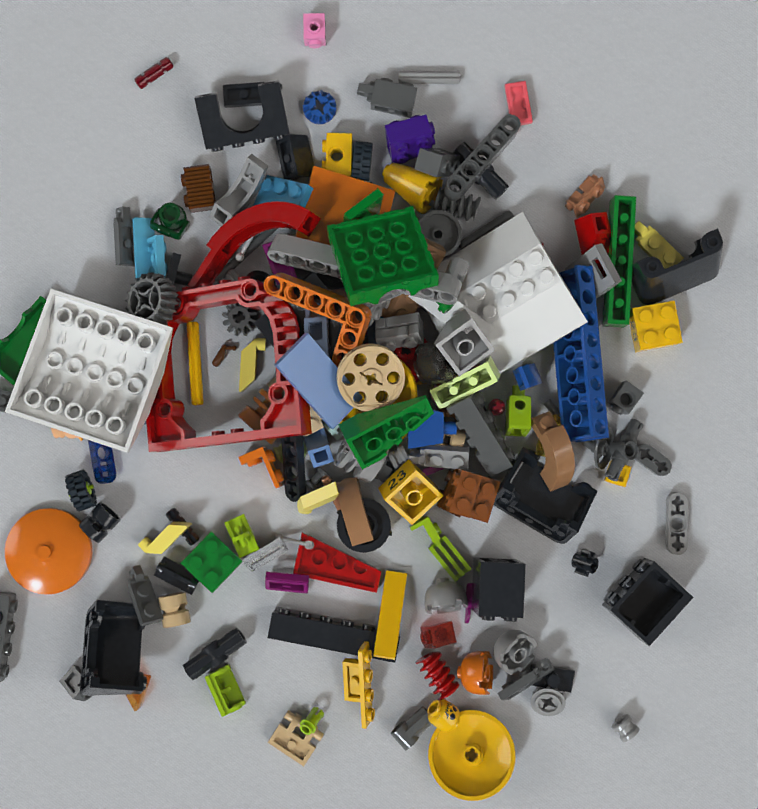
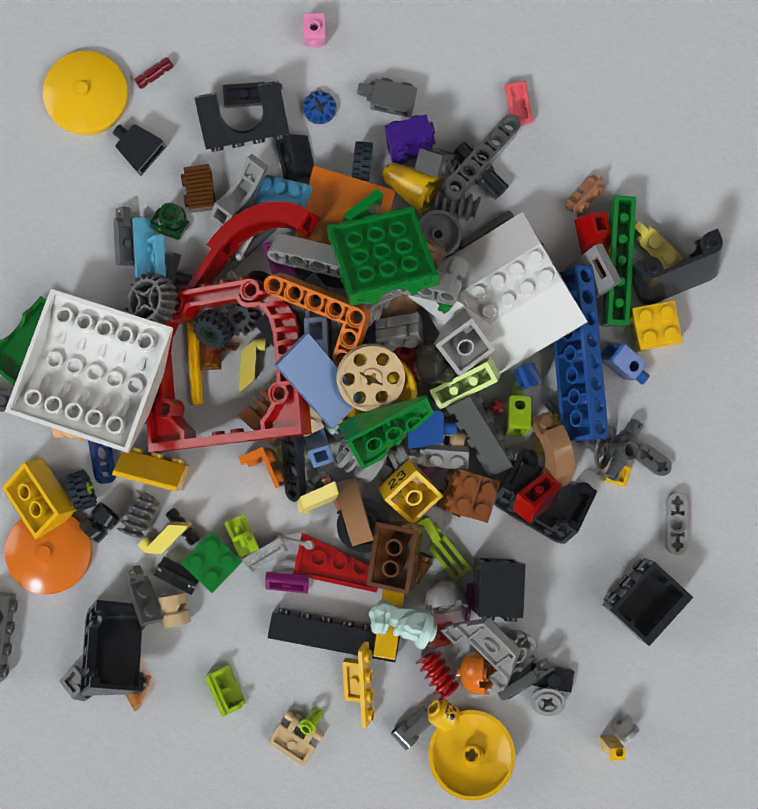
black piece [183,627,247,680] -> none
yellow brick [322,133,353,177] -> none
light grey axle [398,71,461,84] -> none
black gear [571,549,599,577] -> none
dark grey brick [608,380,644,415] -> none
none -> yellow slope [2,458,76,539]
none -> yellow dish [43,51,129,136]
none -> yellow slope [112,447,189,491]
none -> black torso [113,124,167,176]
none -> dark grey piece [117,490,160,538]
none -> black wheel [193,309,235,350]
none -> clear orange slope [200,340,222,371]
none -> reddish brown slope [366,521,424,595]
none -> light aqua animal [368,600,437,650]
none -> reddish brown cone [415,551,433,585]
none -> light grey wing [441,618,521,692]
none -> red brick [513,472,562,523]
none -> yellow piece [600,735,626,761]
none -> blue torso [601,342,650,385]

